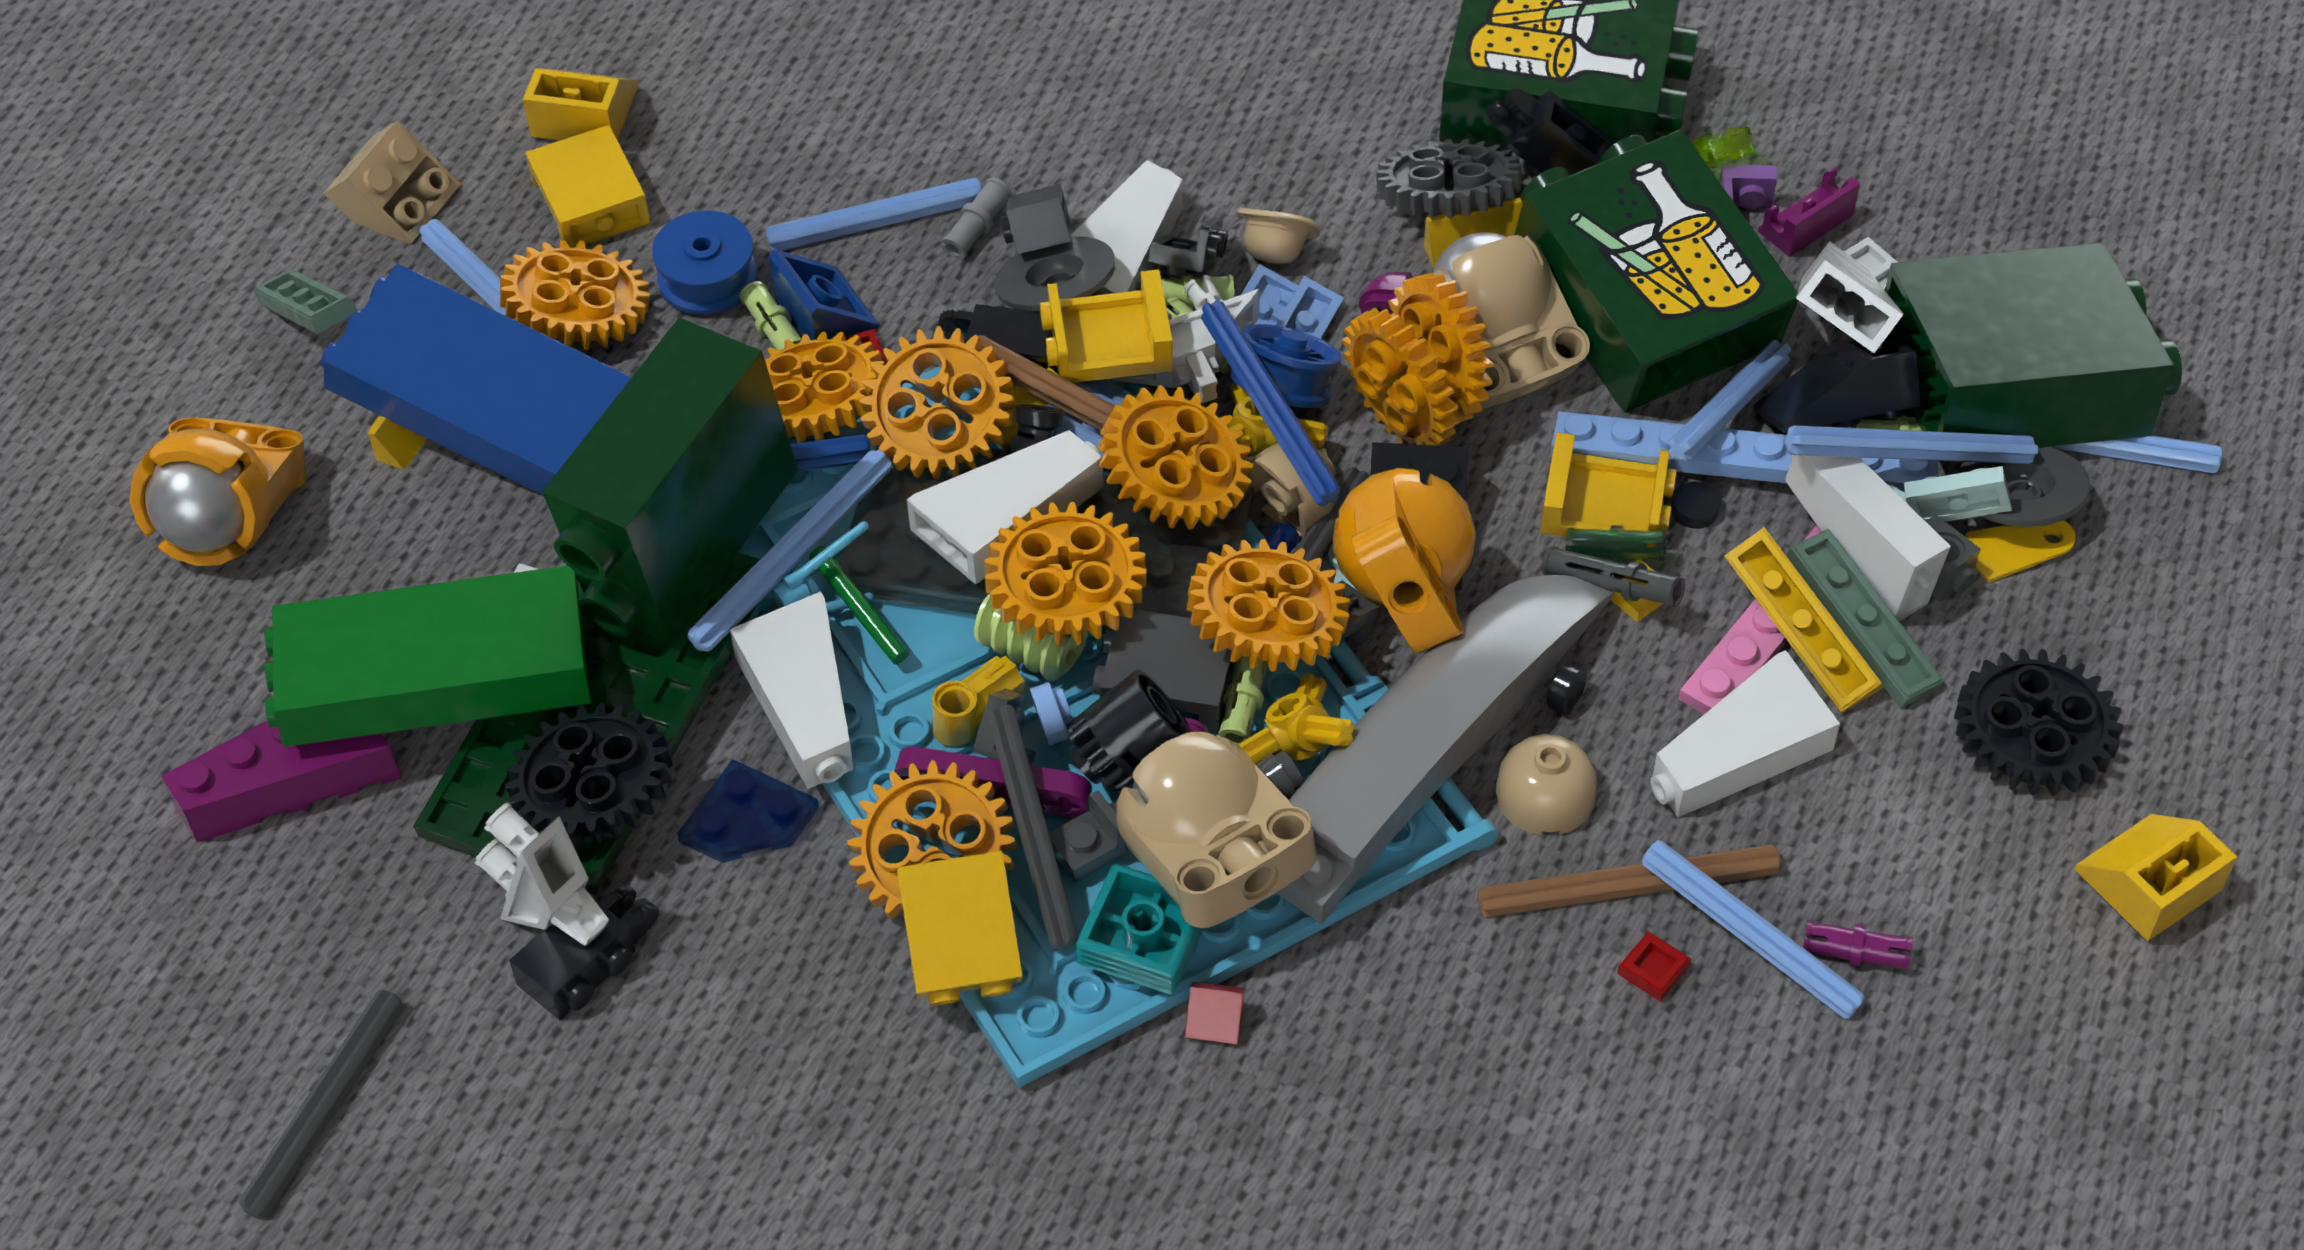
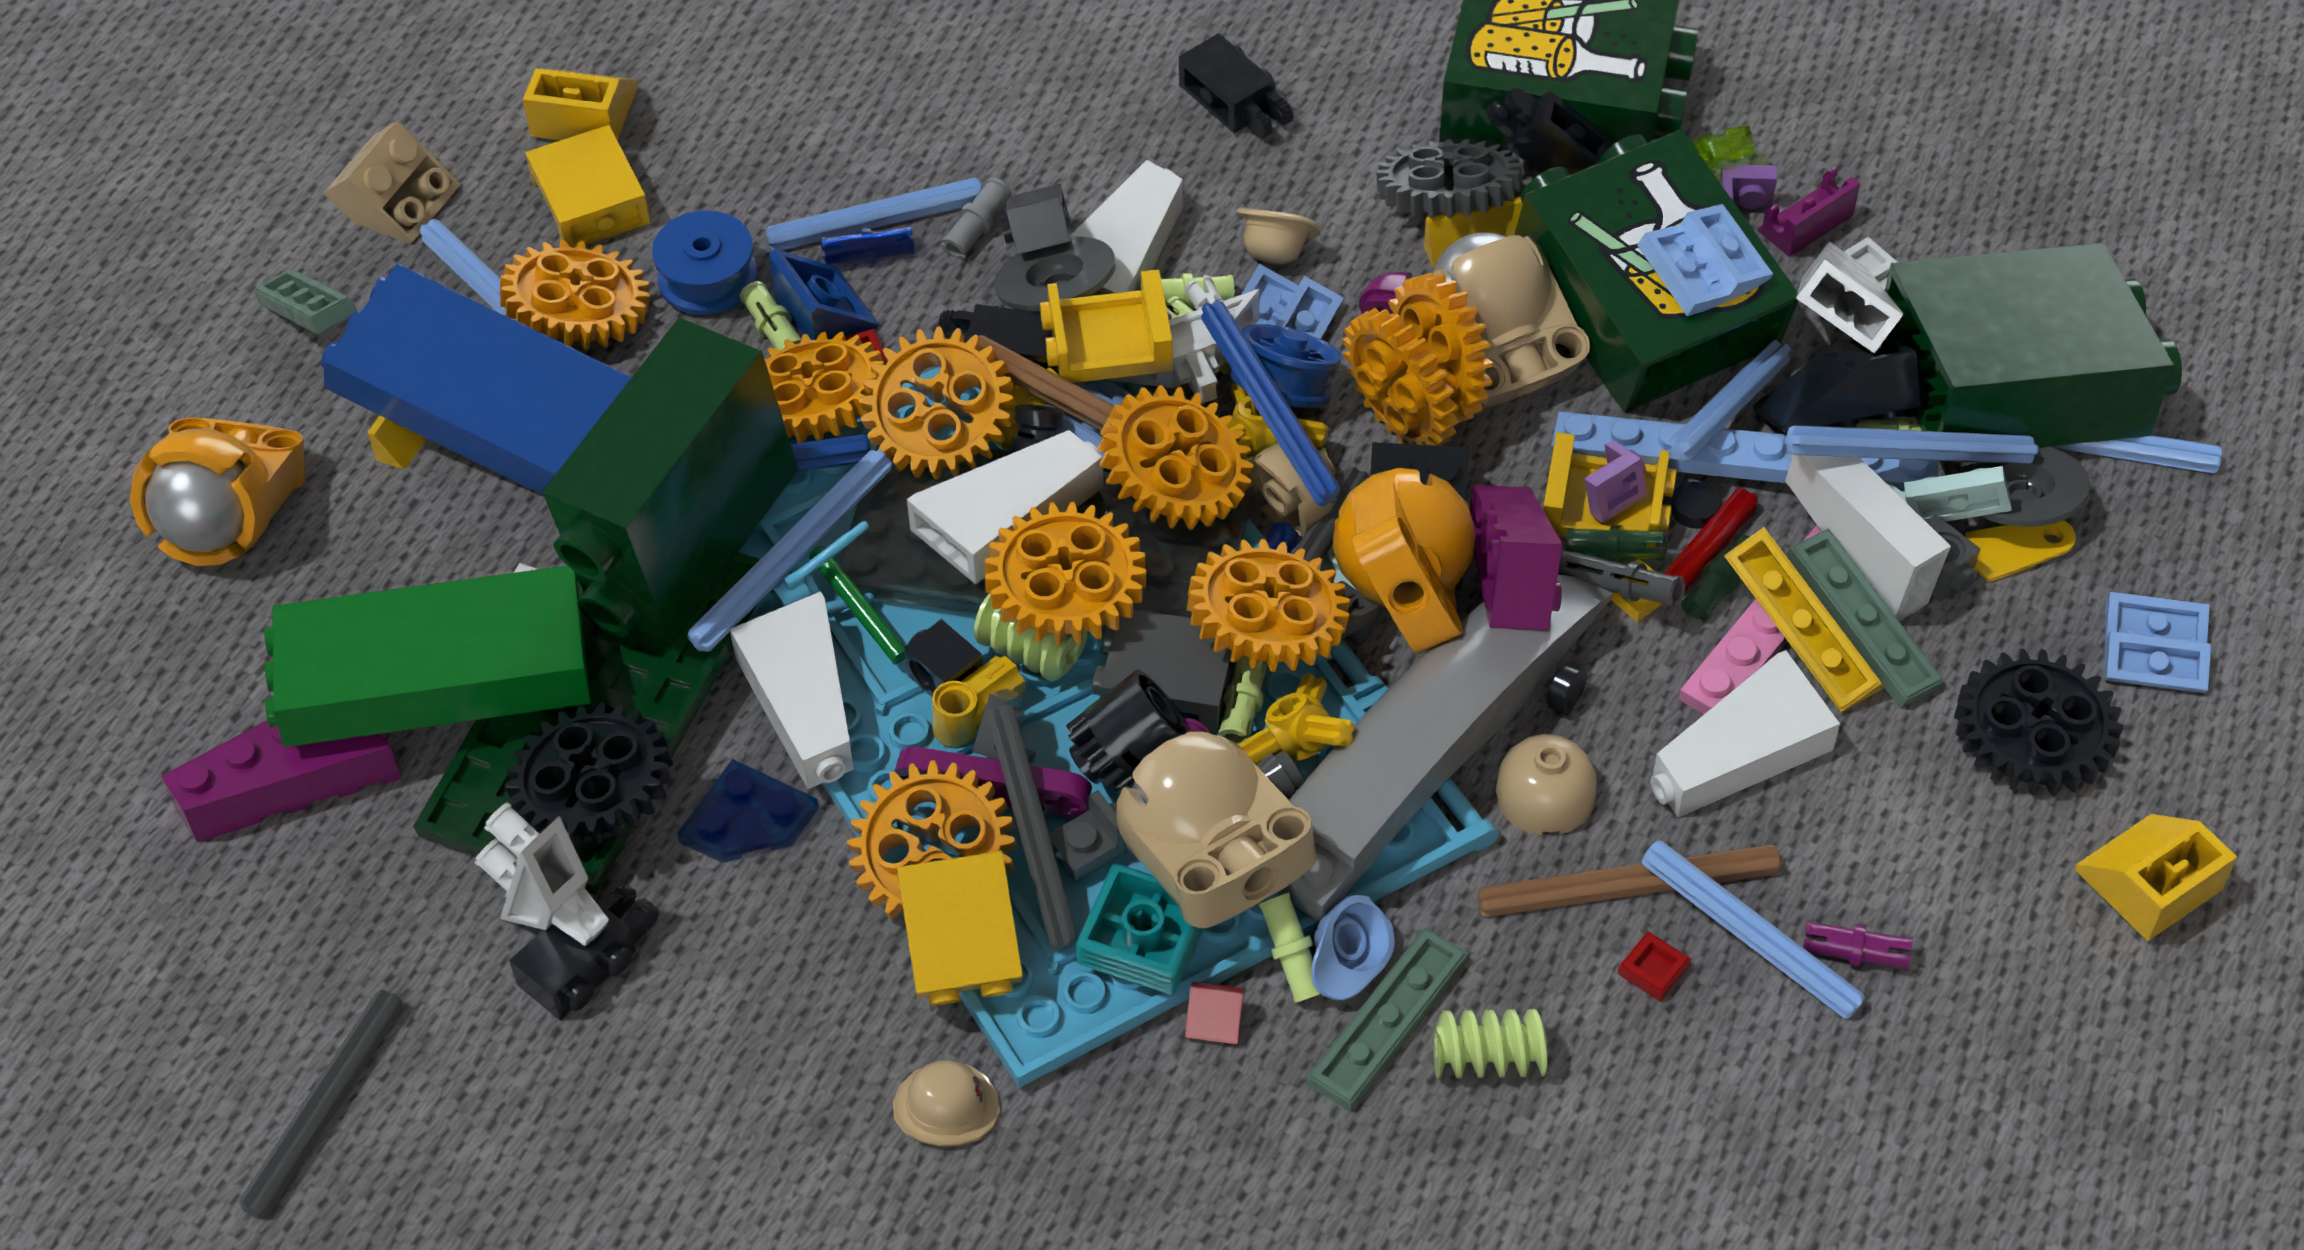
light blue plate [1030,682,1072,746] -> none
black bracket [1148,217,1228,276] -> none
none -> clear blue pin [821,225,915,265]
none -> tan hat [892,1060,1001,1146]
none -> black brick [904,619,983,697]
none -> black hinge [1179,33,1294,138]
none -> yellowish green pin [1258,892,1320,1003]
none -> sand green tile [1306,927,1468,1112]
none -> light blue piece [1311,895,1395,1000]
none -> yellowish green piece [1434,1009,1547,1079]
none -> magenta wedge [1470,485,1562,630]
none -> medium lavender bracket [1584,440,1648,523]
none -> light blue slope [1637,204,1773,316]
none -> red axle [1664,488,1758,593]
none -> clear green pin [1681,533,1749,622]
none -> light blue slope [2104,592,2211,693]

